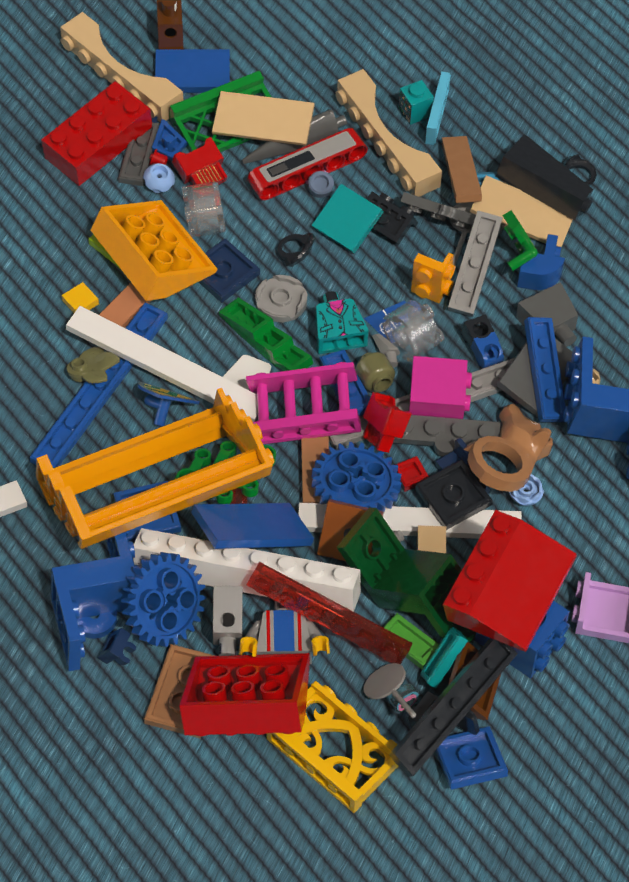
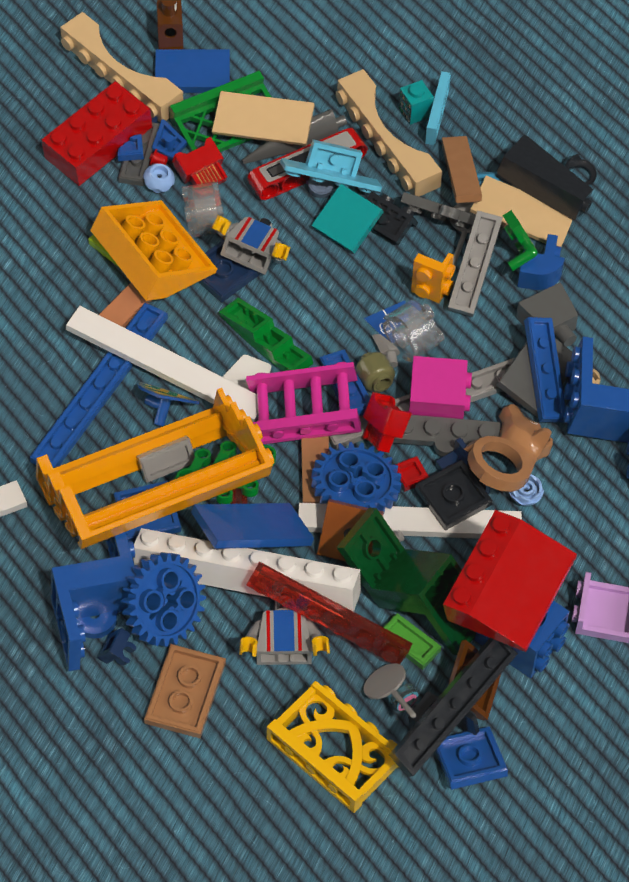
yellow tile [62,282,99,313] -> none
olive plate [67,347,120,383] -> none
red slope [179,653,310,736] -> none
light grey torso [213,586,243,656] -> none
light grey tile [255,275,308,323] -> none
black piece [277,233,315,267] -> none
teal torso [316,291,369,355] -> none
tan brick [416,525,446,553] -> none
teal tile [420,627,468,689] -> none
leg [461,314,504,369] -> none
none -> blue tile [118,134,144,161]
none -> light grey tile [136,436,194,483]
none -> torso [211,215,291,275]
none -> medium azure bracket [280,139,382,193]

